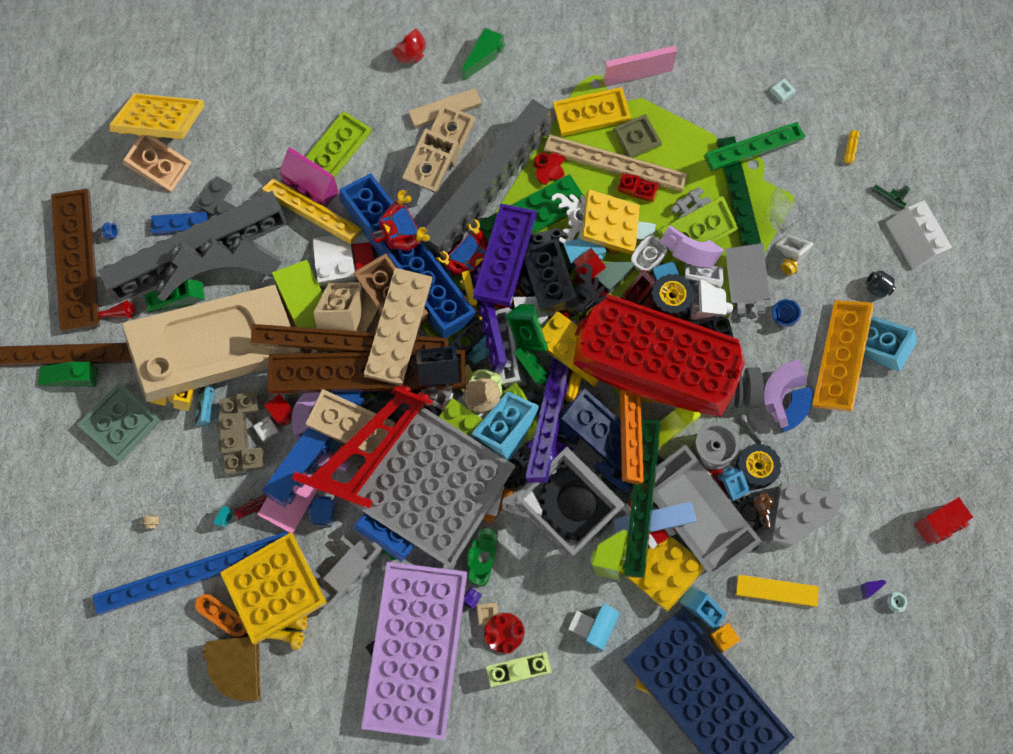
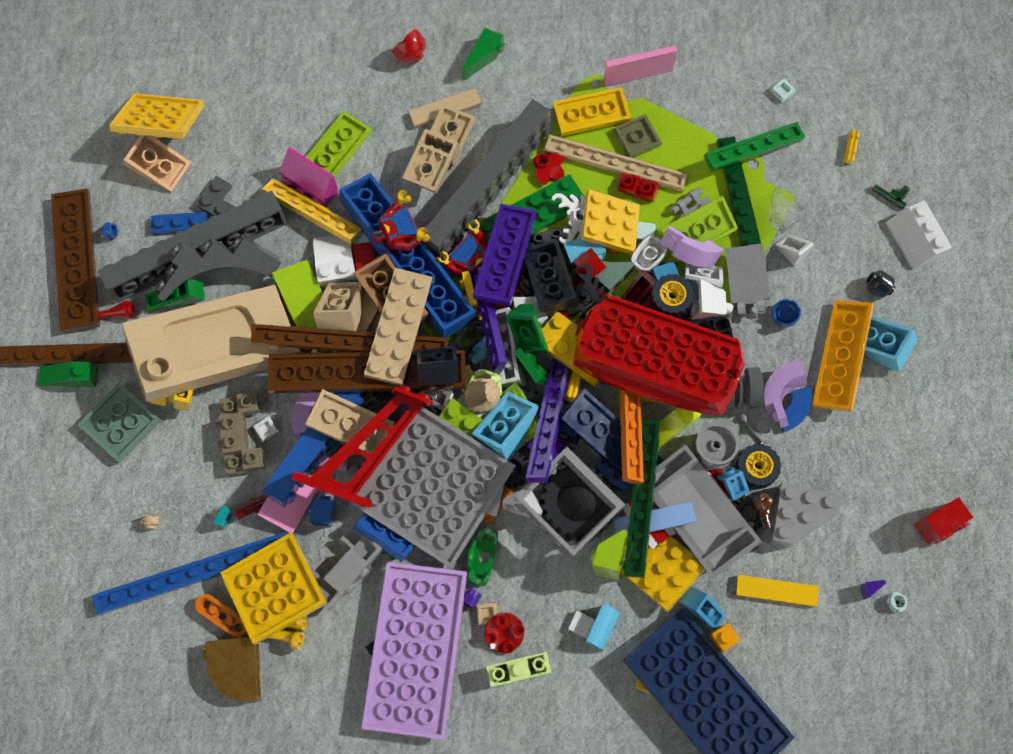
medium azure slope [195,385,214,426] -> none
red brick [264,393,293,427] -> none
yellow plate [781,258,798,276] -> none

